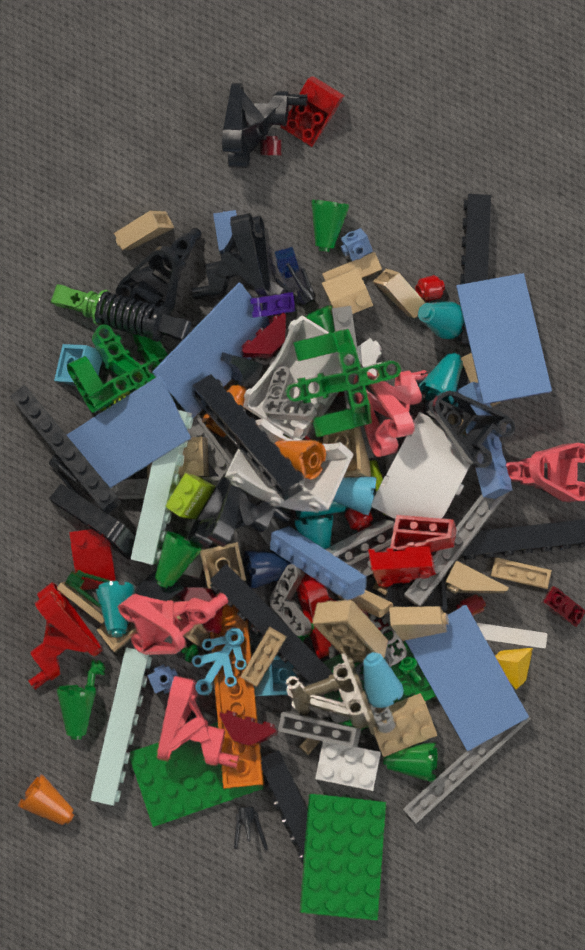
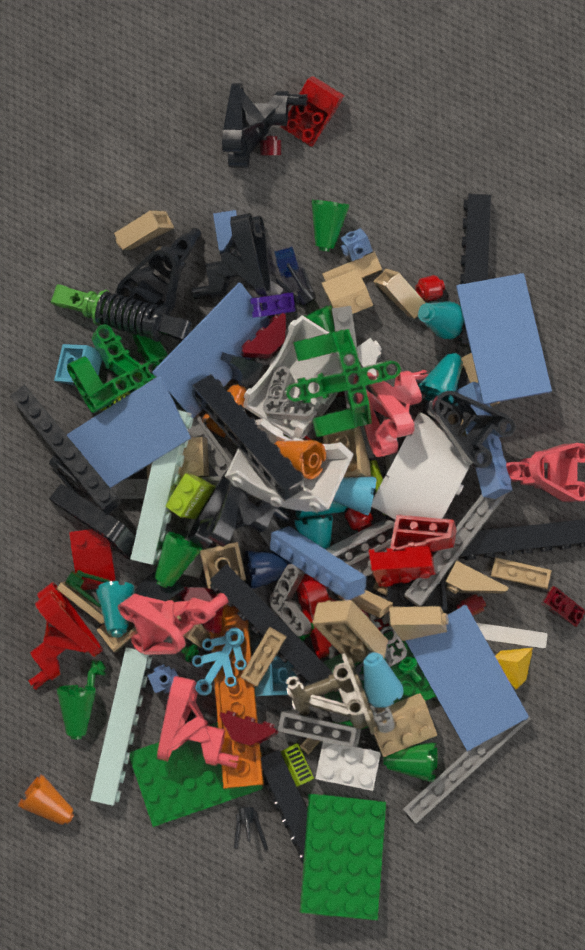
none -> lime tile [280,743,314,787]

